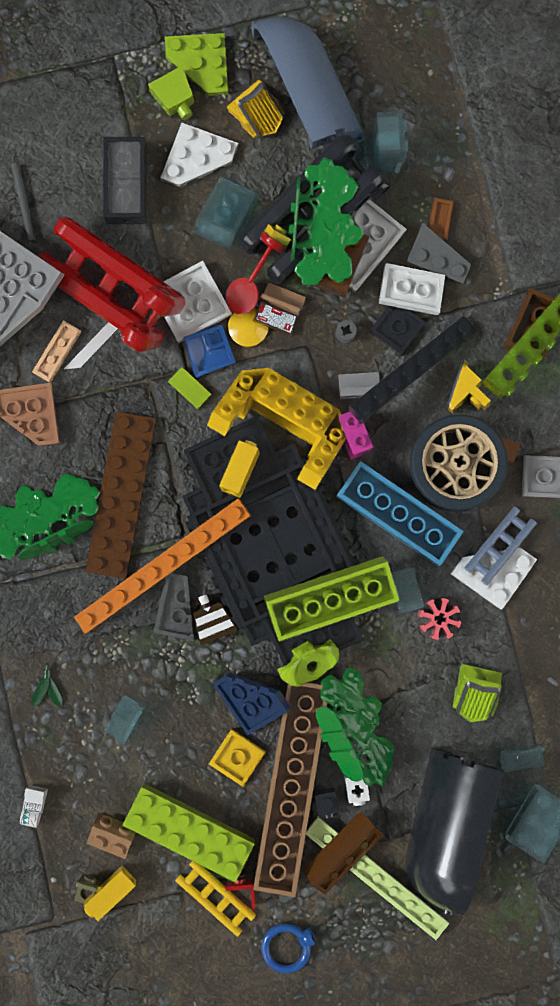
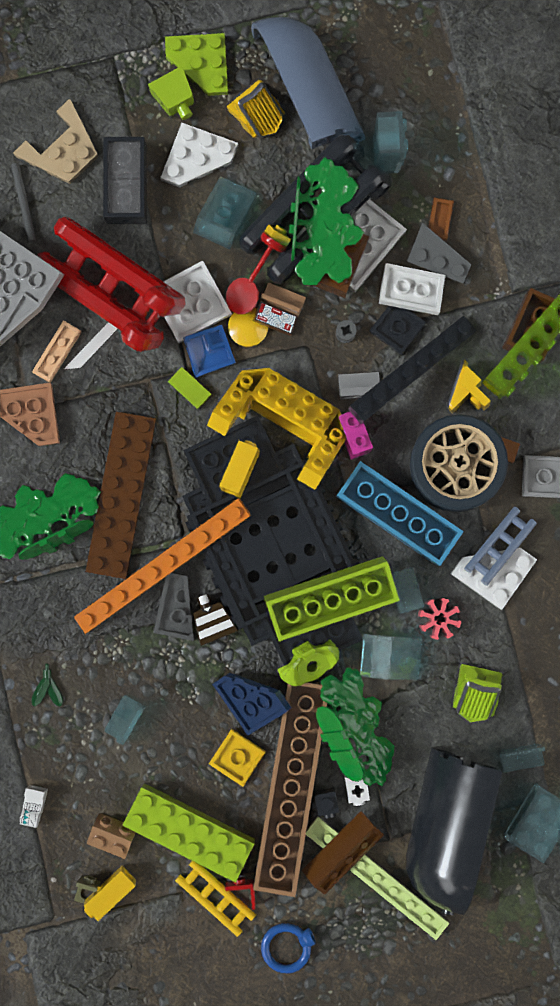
none -> tan wing [13,99,98,184]
none -> clear light blue slope [360,634,422,680]

